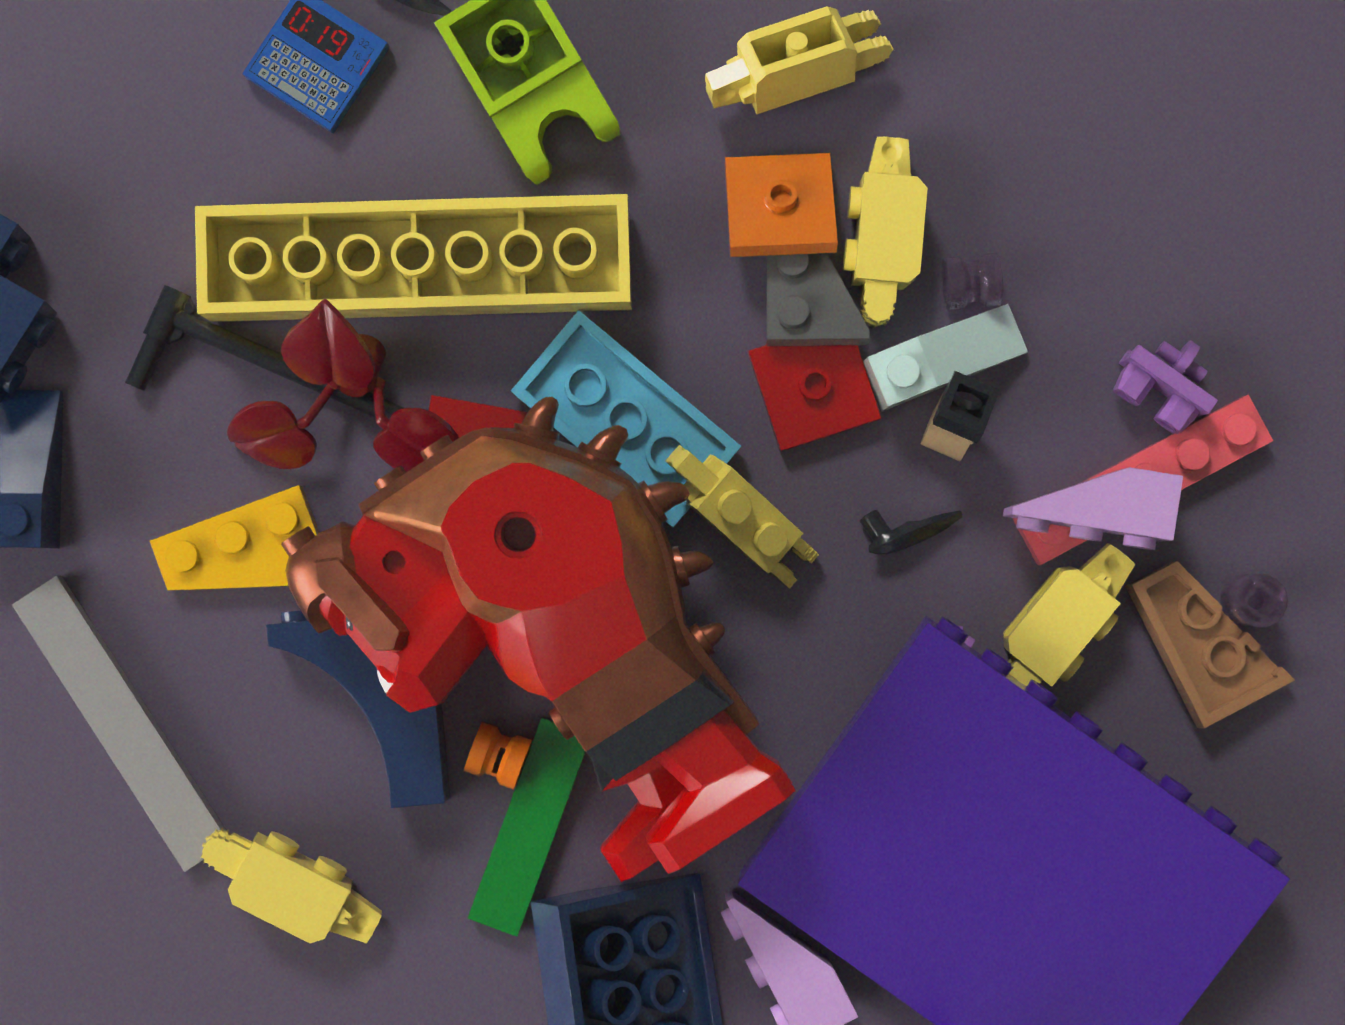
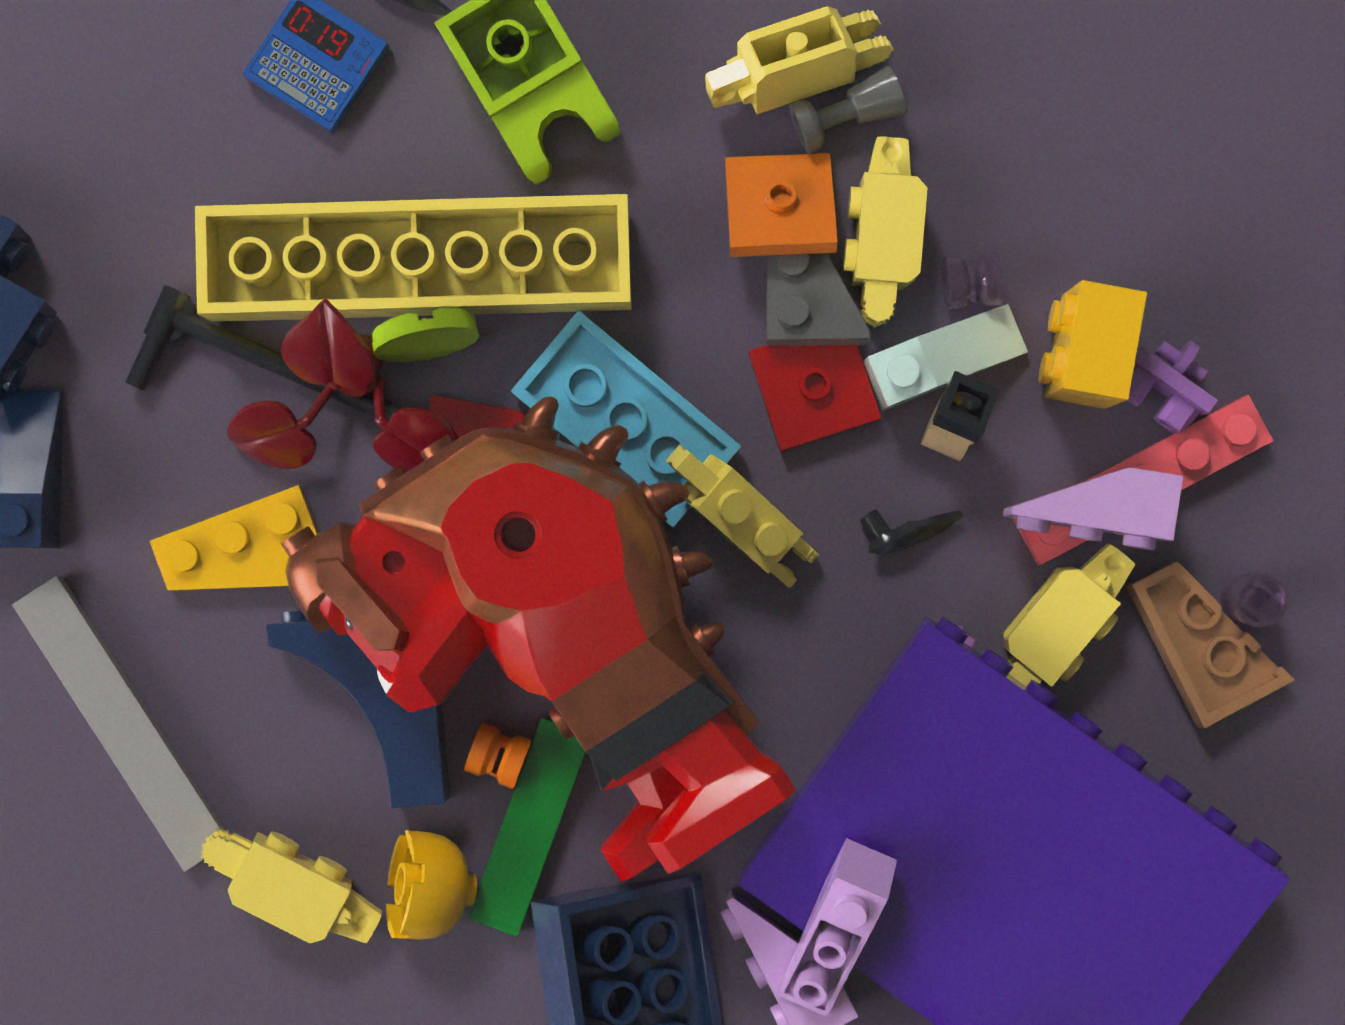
none -> lime tile [372,308,480,362]
none -> yellow cylinder [386,830,477,940]
none -> lavender slope [777,838,897,1017]
none -> dark grey piece [789,65,907,154]
none -> yellow brick [1038,280,1147,409]

